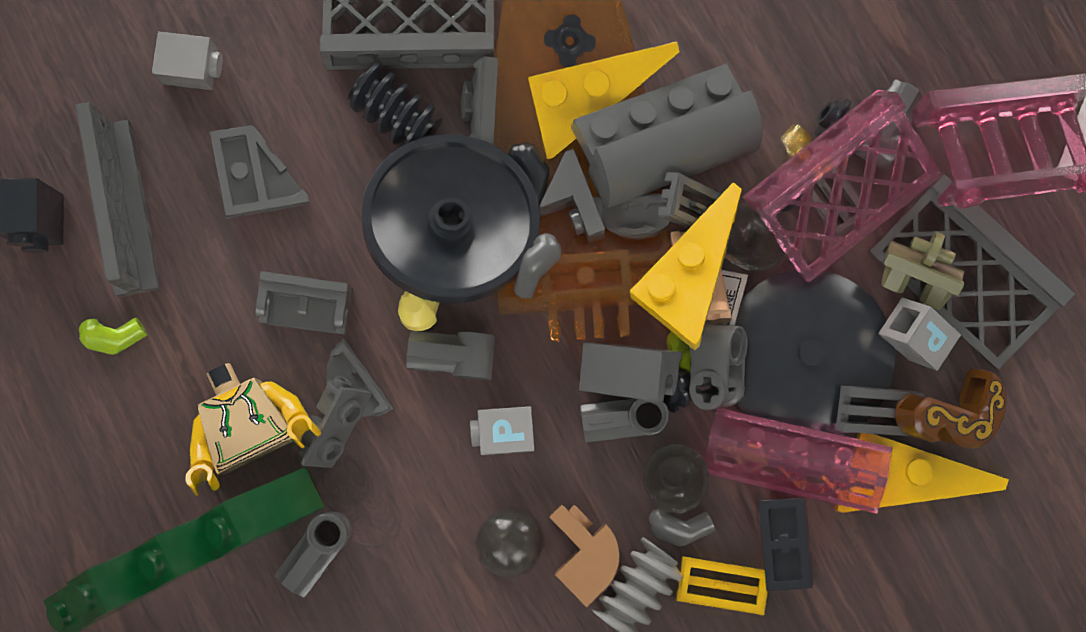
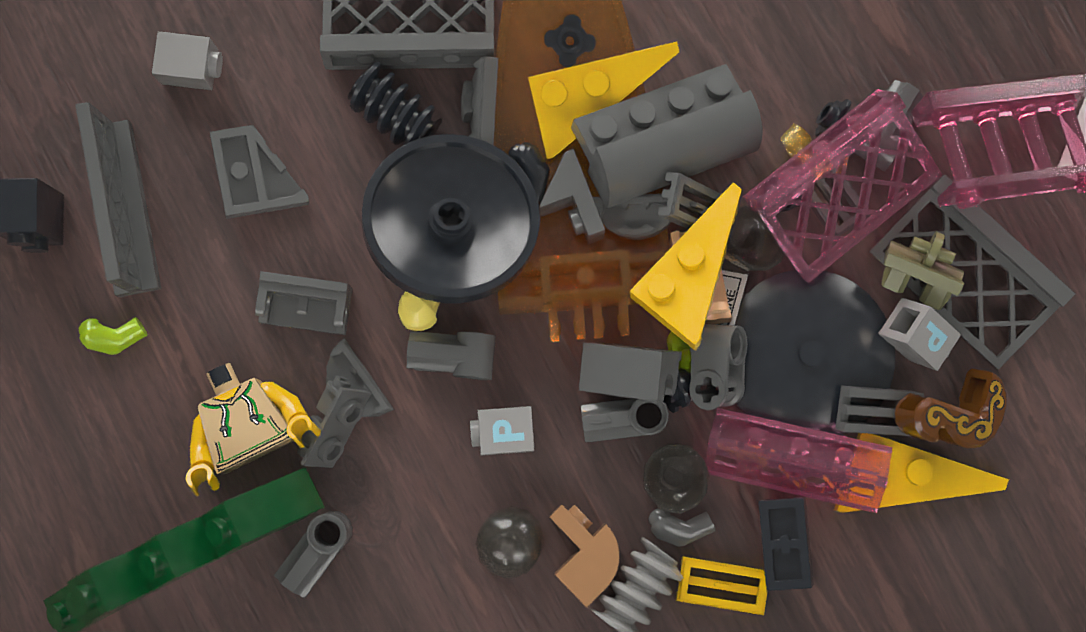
dark grey arm [513,234,562,298] -> none

